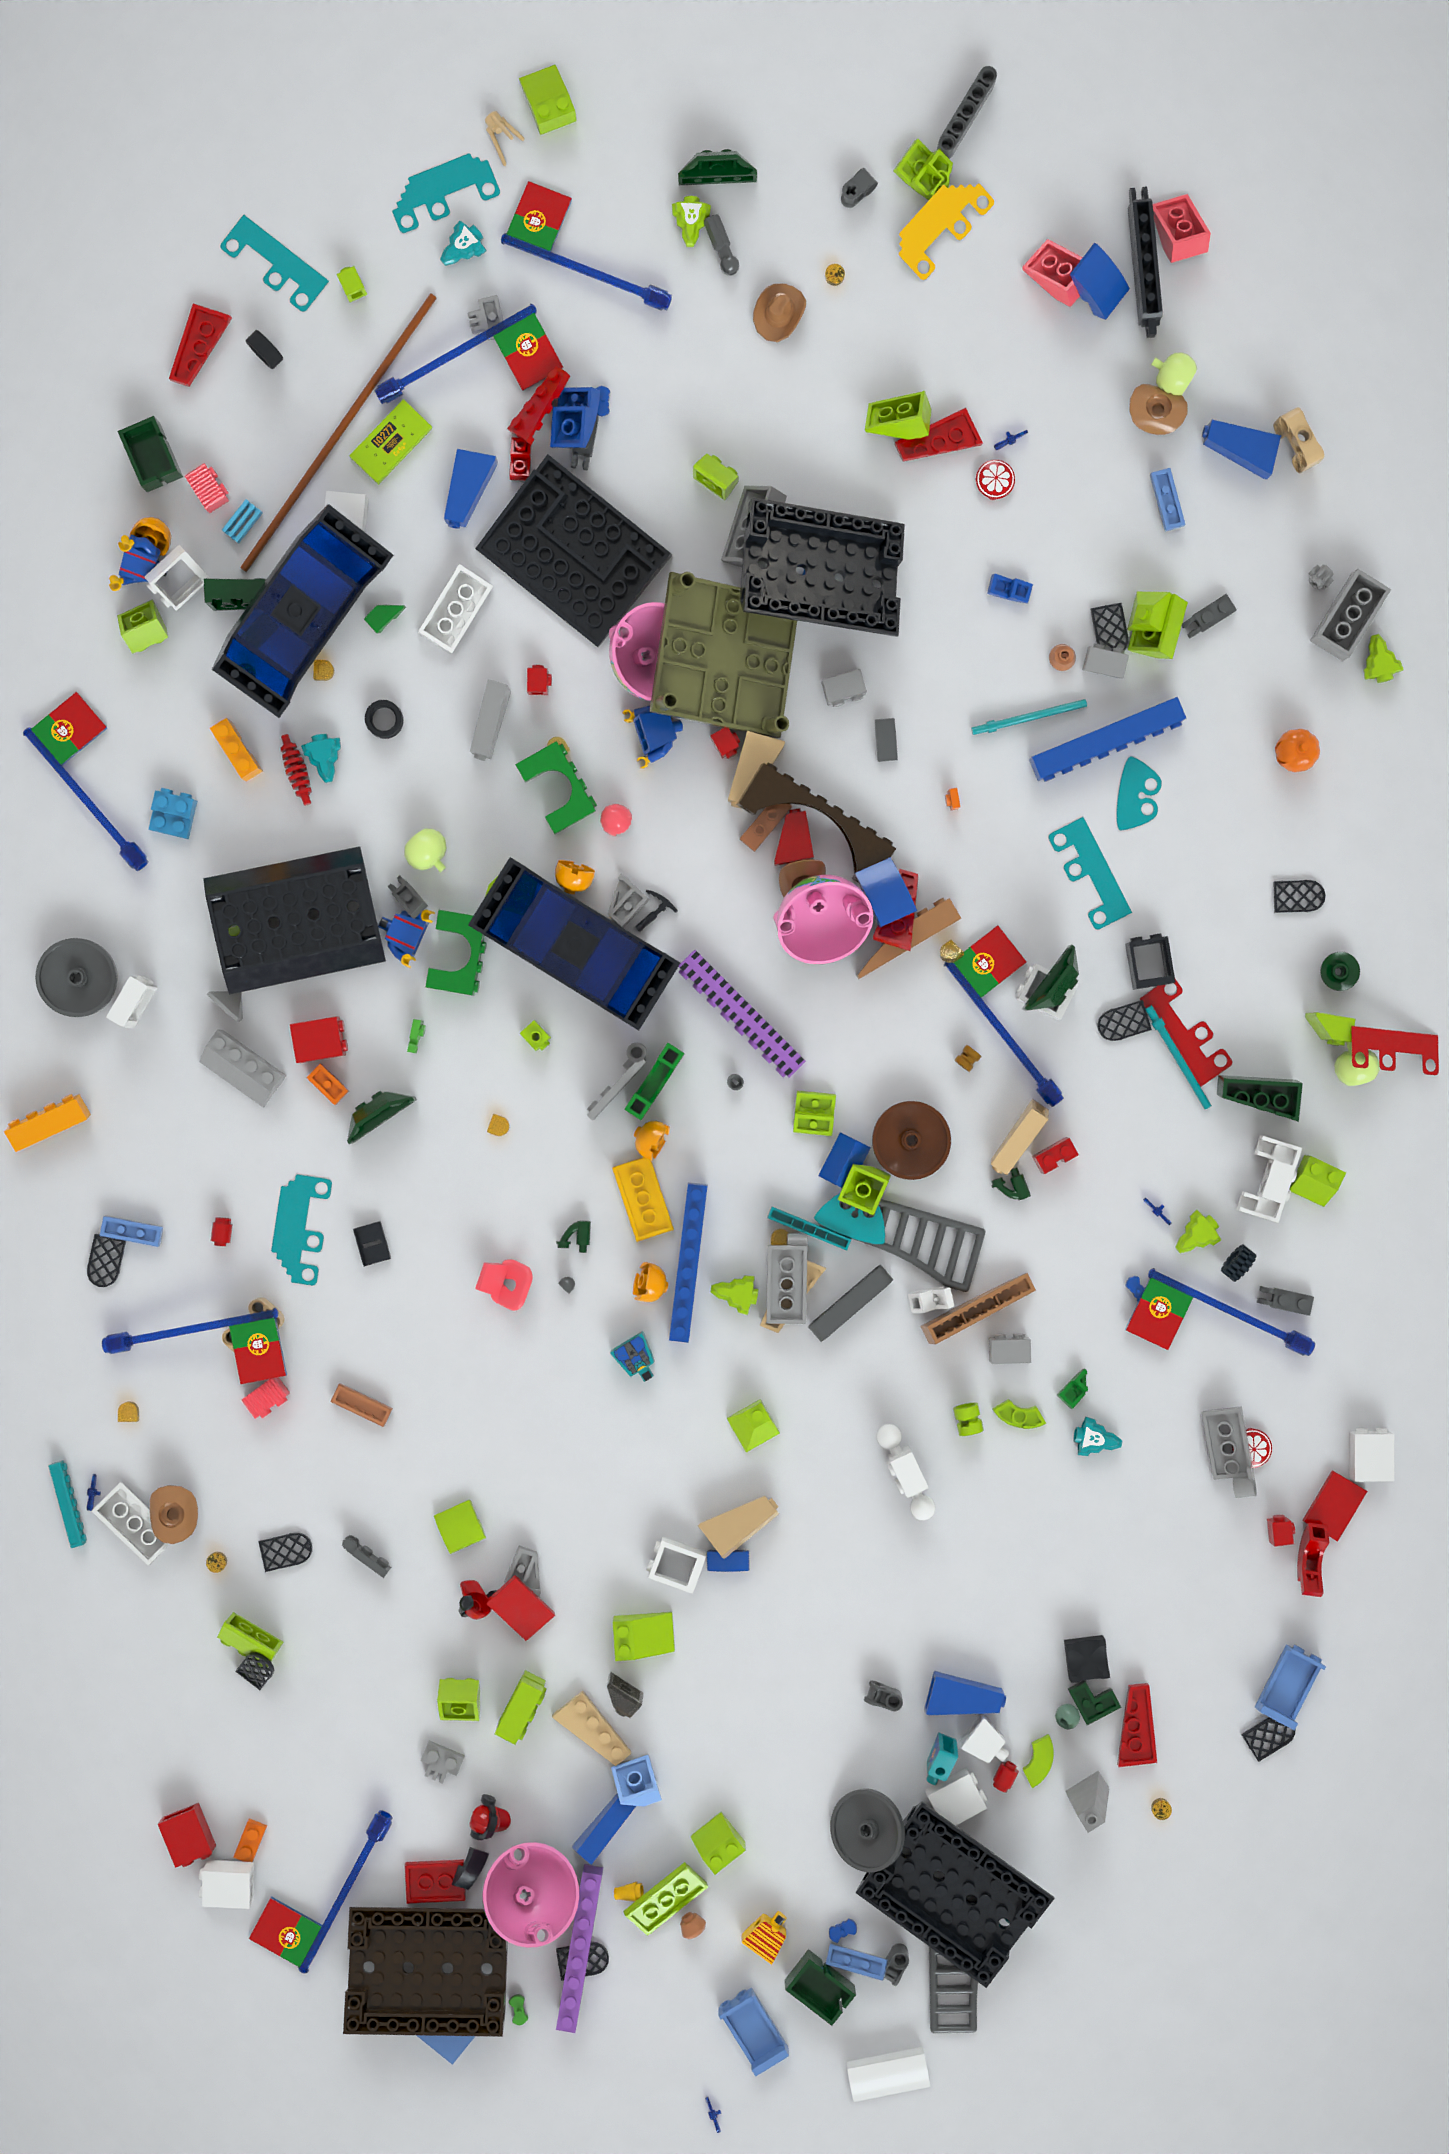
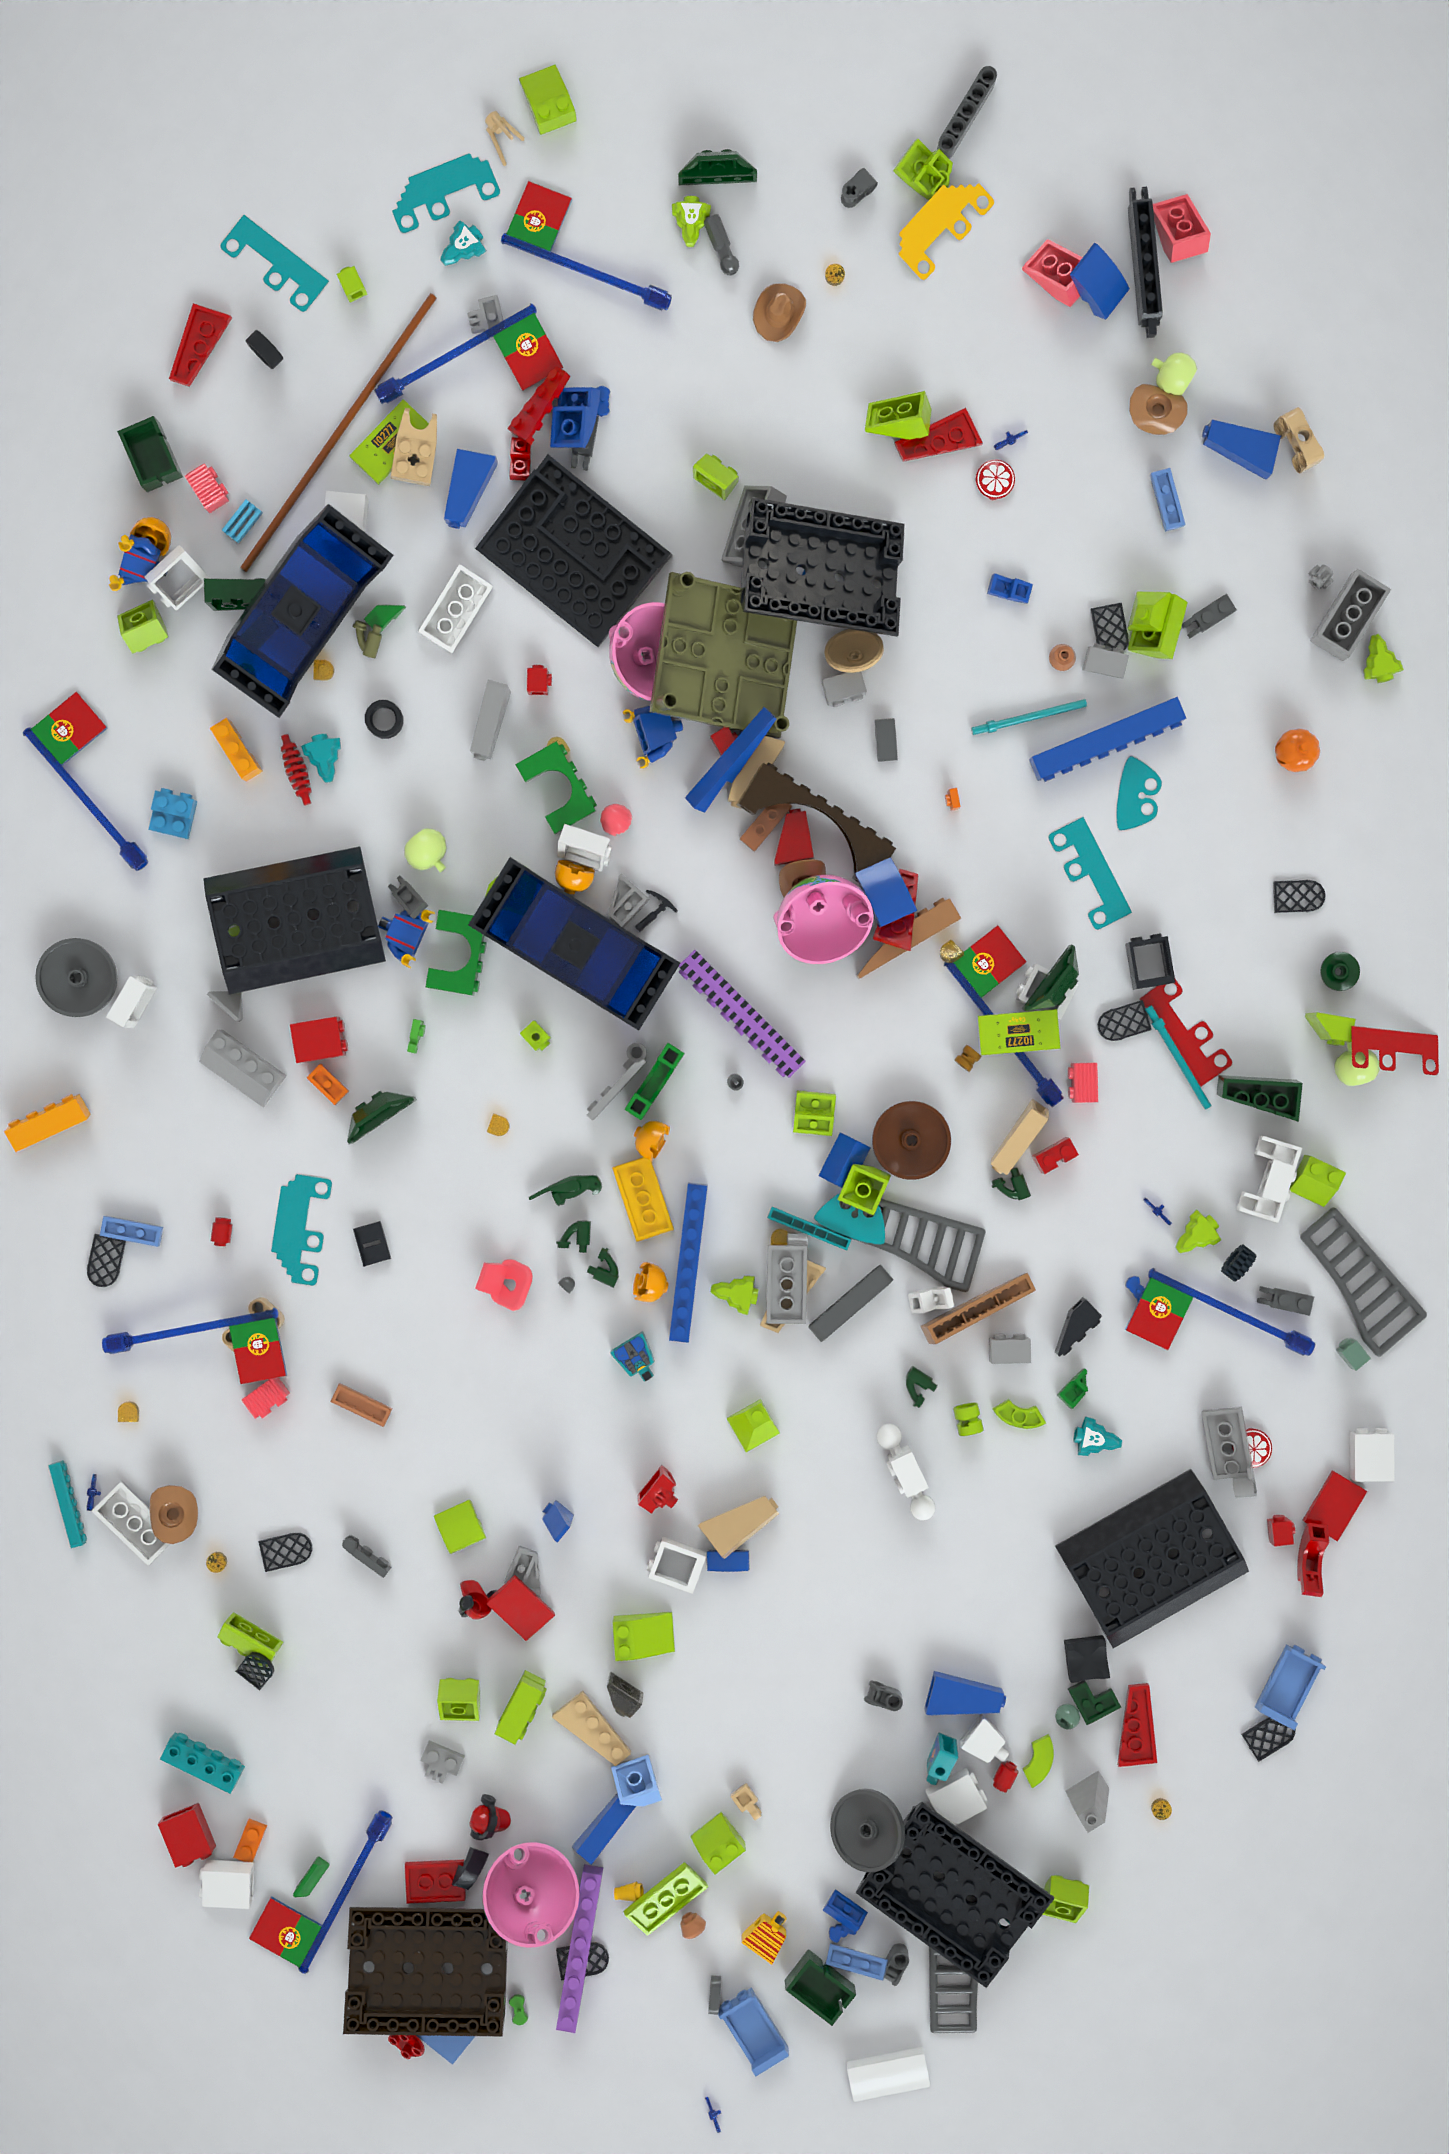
none -> teal brick [160,1732,245,1794]
none -> green slope [293,1857,330,1898]
none -> olive plant [352,620,382,658]
none -> red dish [388,2035,425,2059]
none -> tan brick [391,408,437,486]
none -> dark green animal [529,1175,602,1206]
none -> blue slope [542,1500,574,1543]
none -> white window [557,824,612,872]
none -> dark green plant [587,1247,619,1288]
none -> red brick [637,1465,678,1514]
none -> blue slope [685,707,776,813]
none -> dark grey beam [708,1975,721,2015]
none -> tan plate [730,1783,762,1821]
none -> blue slope [823,1889,868,1933]
none -> tan dish [824,629,884,673]
none -> dark green plant [906,1366,938,1408]
none -> lime tile [978,1009,1061,1055]
none -> lime slope [1042,1875,1089,1923]
none -> black slope [1055,1297,1102,1357]
none -> black slope [1055,1469,1249,1649]
none -> coral brick [1068,1063,1098,1103]
none -> dark grey bar [1300,1207,1427,1357]
none -> sand green brick [1336,1338,1371,1371]

